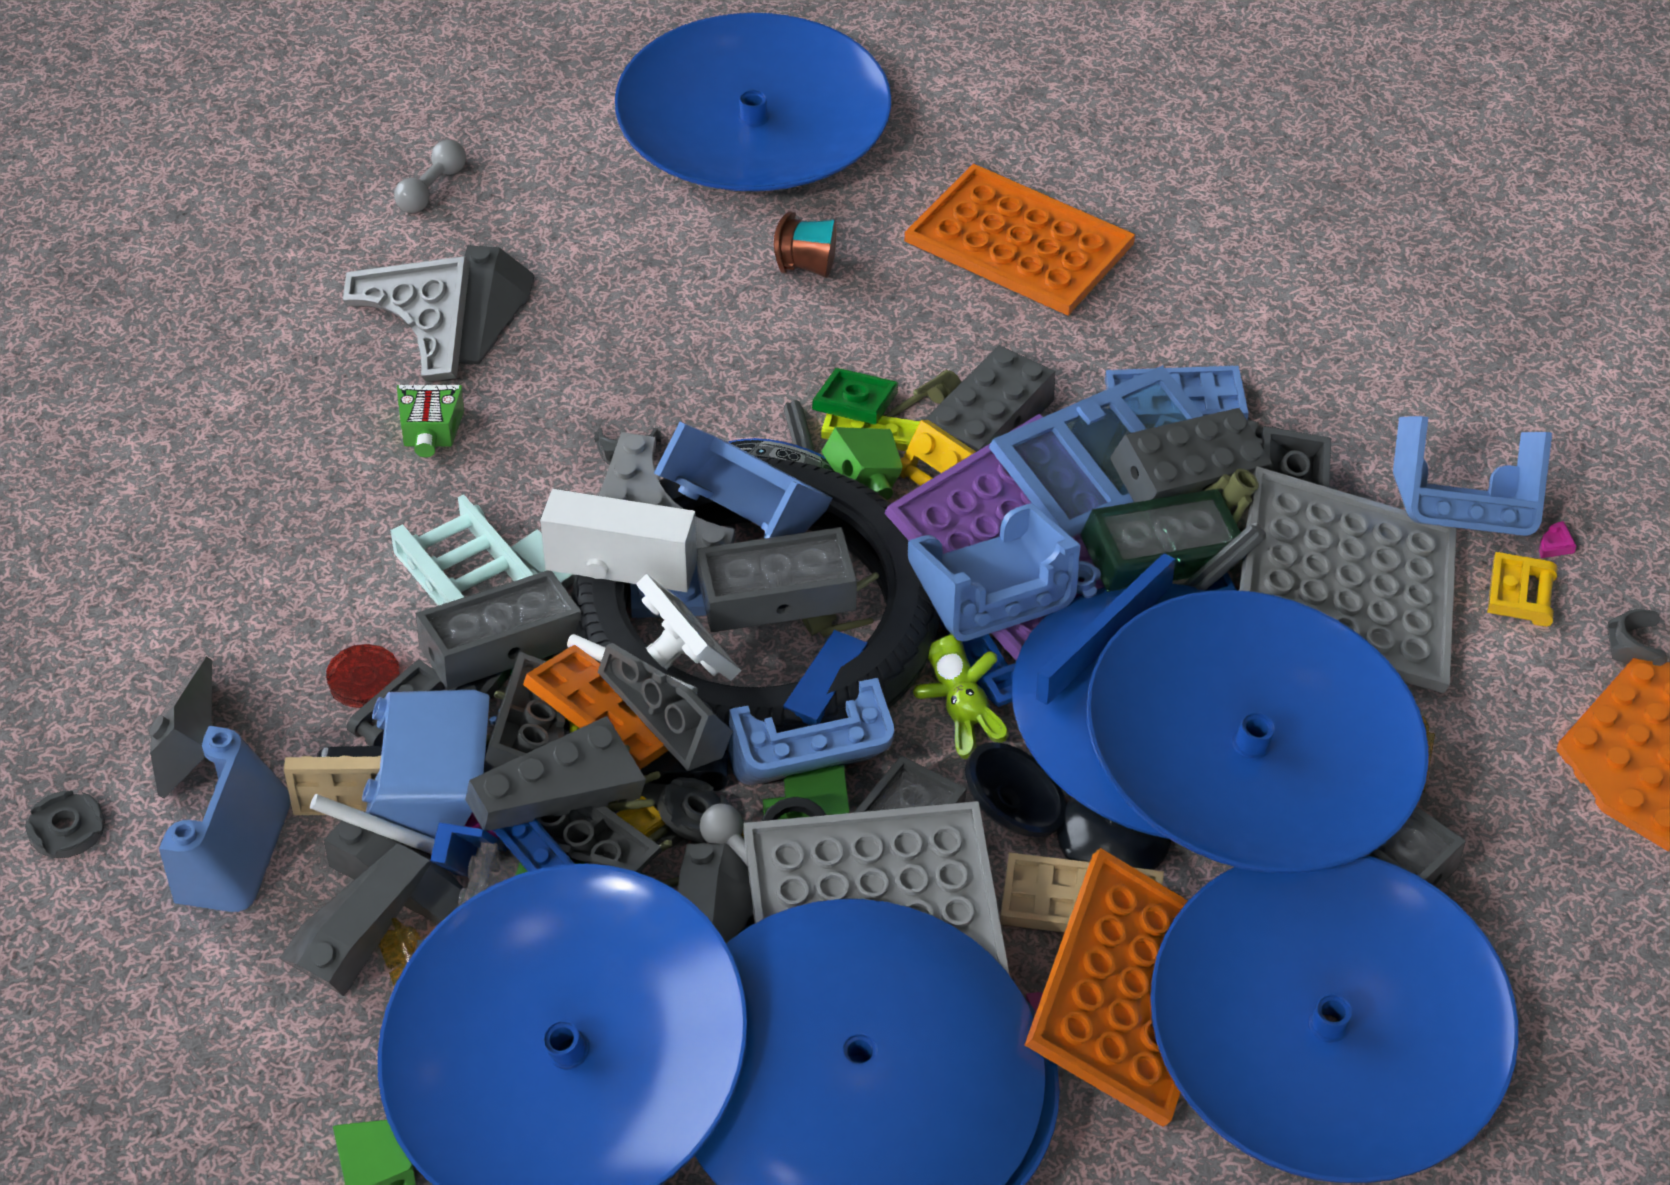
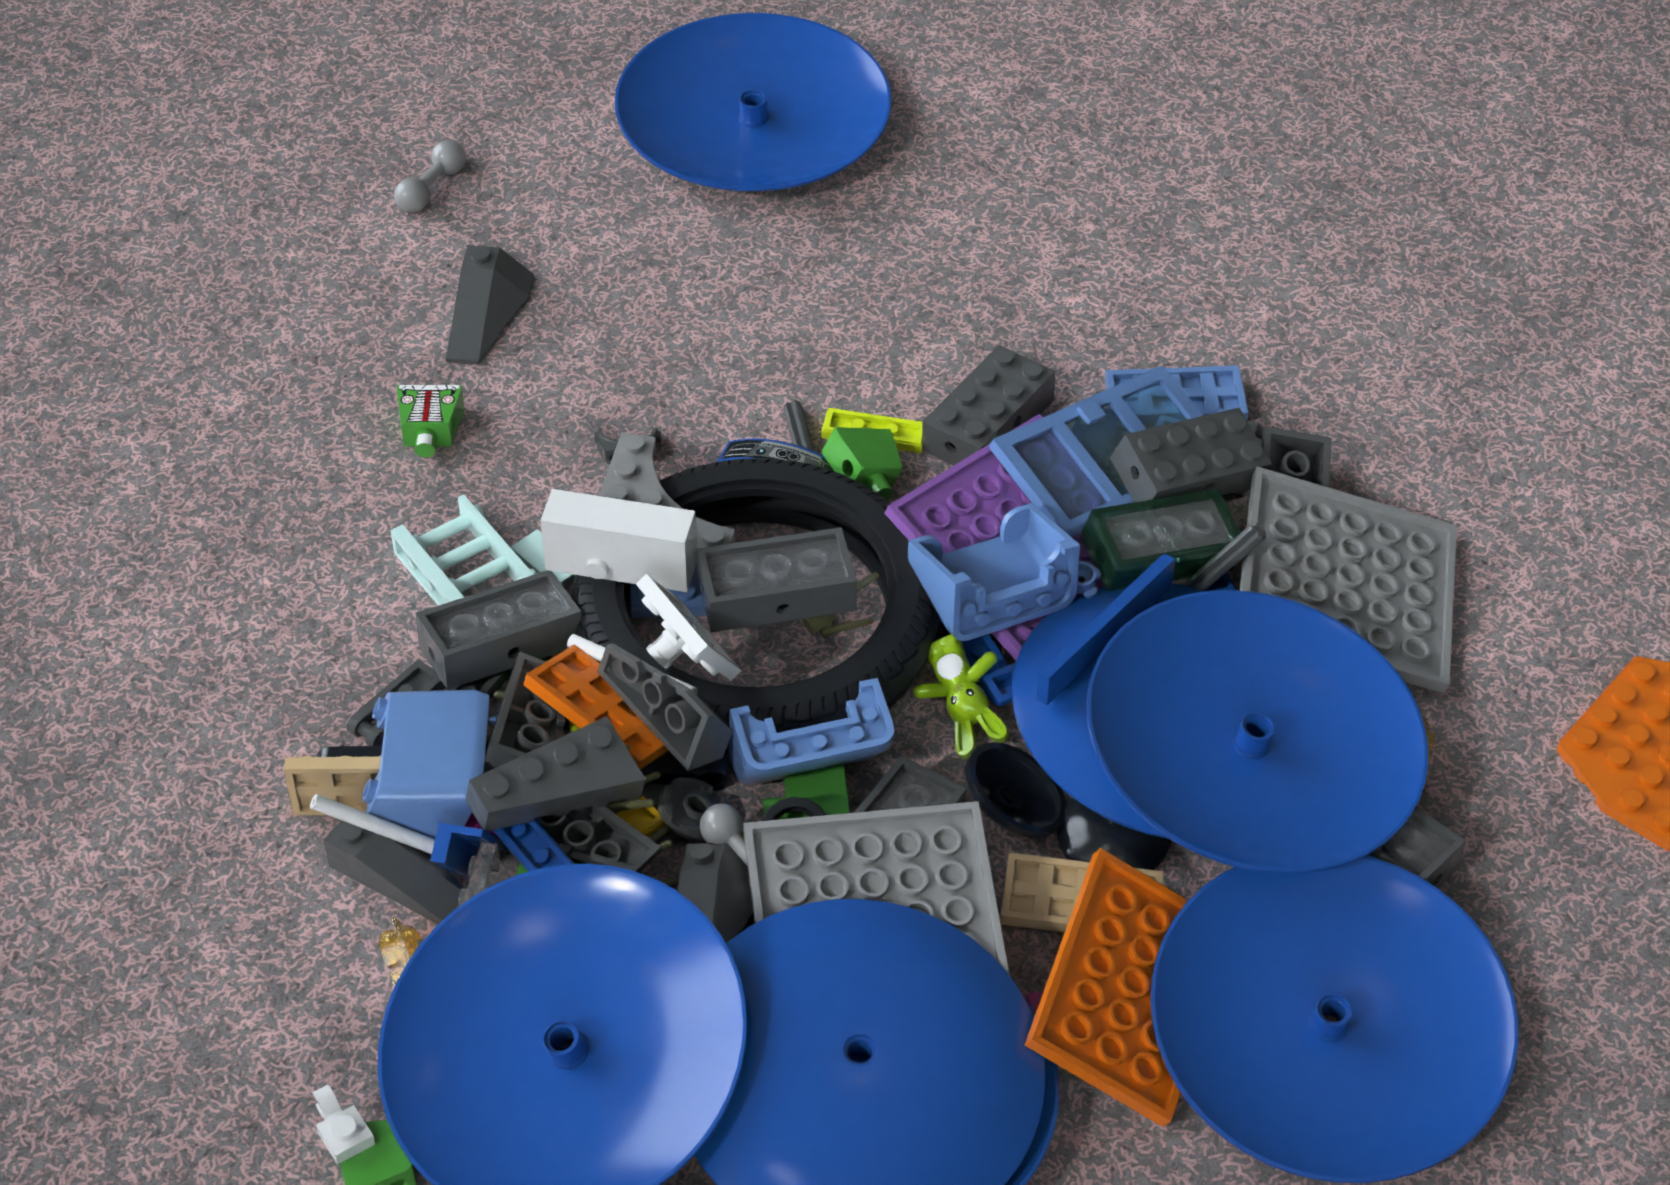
dark grey tile [25,791,105,858] -> none
dark grey wedge [149,656,212,799] -> none
medium blue windscreen [159,726,291,912] -> none
dark grey wedge [279,843,432,996] -> none
clear red tile [326,644,400,708] -> none
light grey plate [343,256,470,382] -> none
medium blue windscreen [654,422,833,538] -> none
copper hat [774,211,837,278] -> none
blue tile [783,629,868,726] -> none
green tile [812,368,899,425] -> none
olive plant [884,369,961,417] -> none
yellow plate [899,420,976,486] -> none
orange plate [904,163,1135,316] -> none
olive plant [1180,468,1259,542] -> none
medium blue windscreen [1393,416,1552,536] -> none
yellow plate [1487,552,1558,627] -> none
dark pink tile [1539,521,1577,558] -> none
dark grey helmet [1607,609,1667,666] -> none
none -> white plate [313,1085,375,1165]

